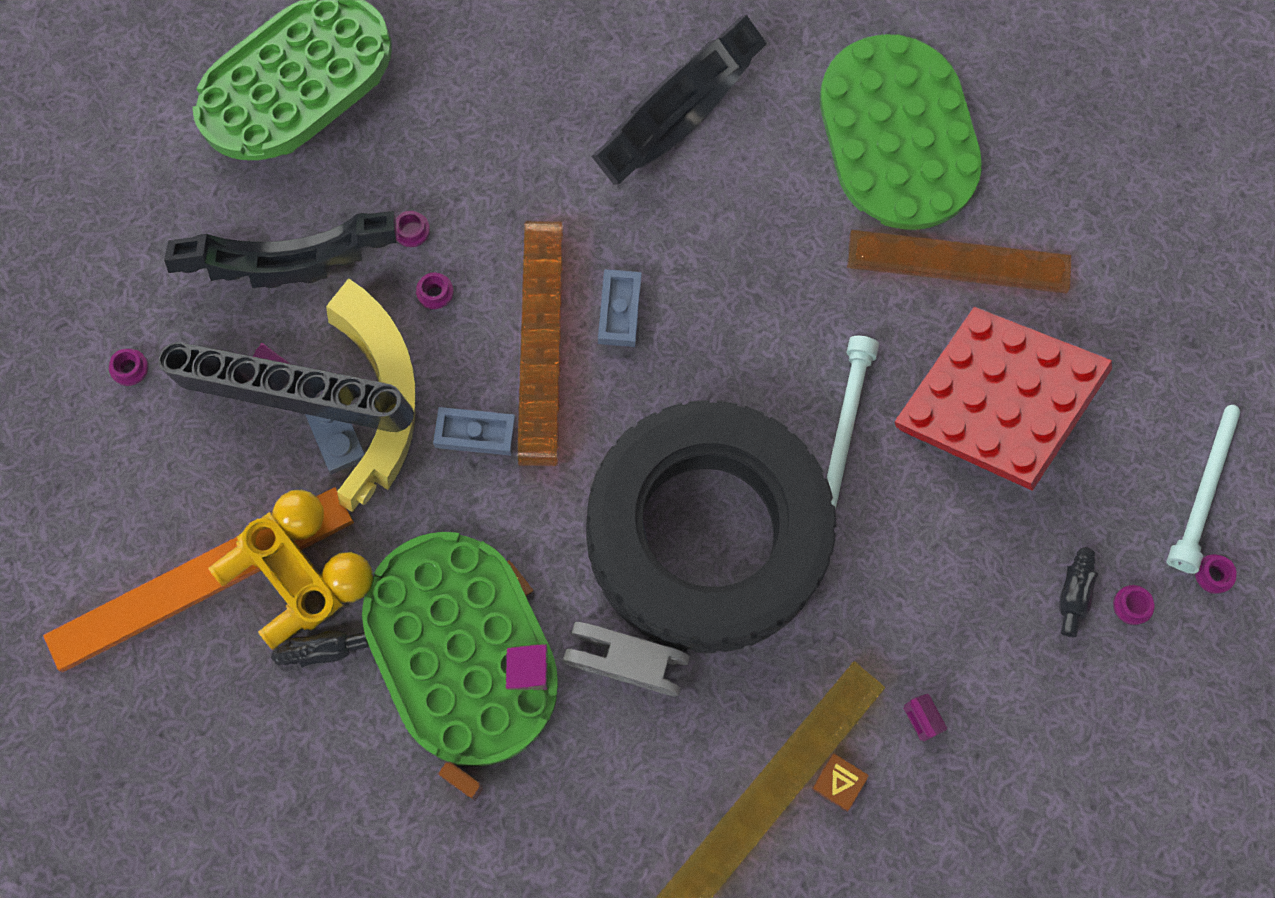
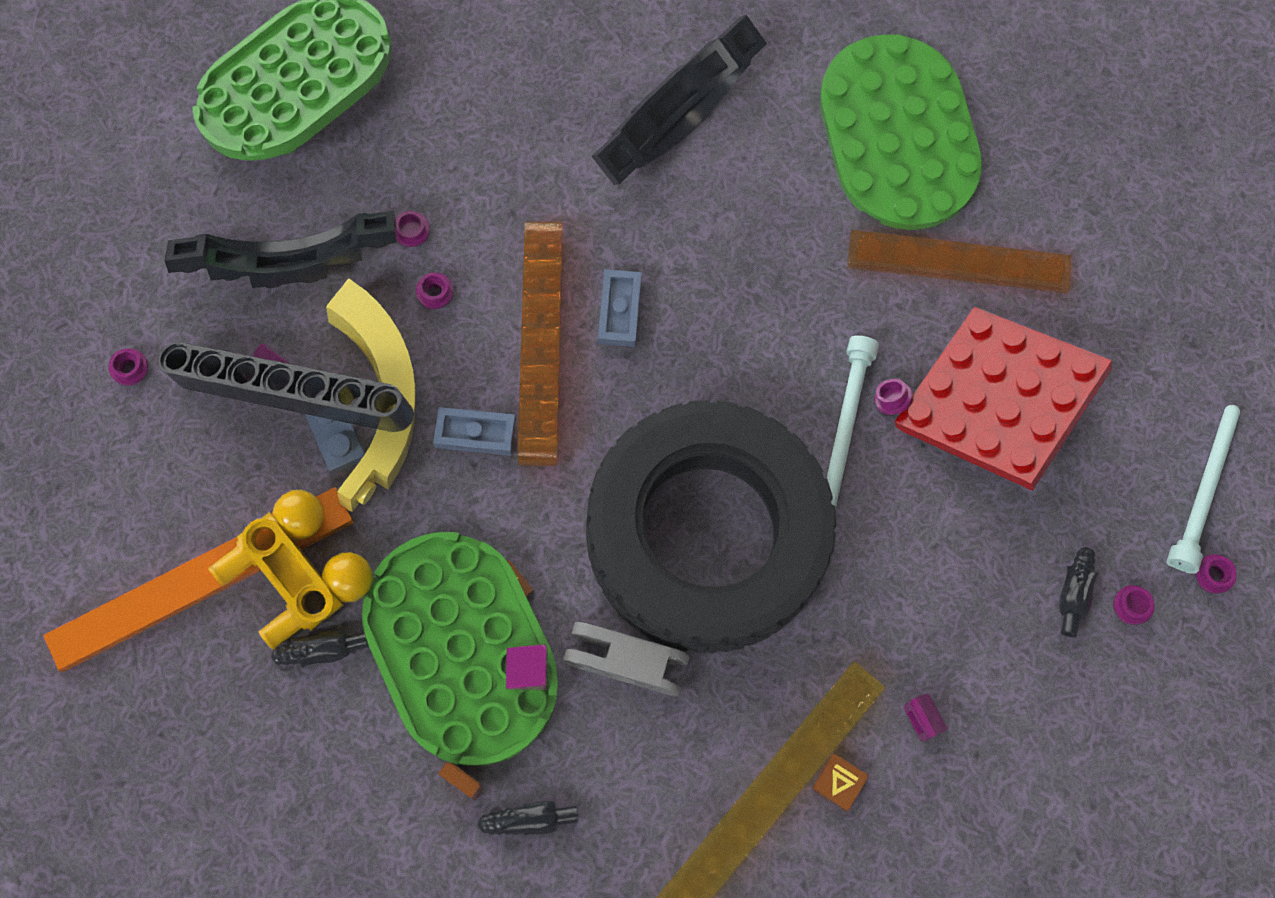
none -> black piece [478,800,578,836]
none -> magenta plate [874,379,913,415]

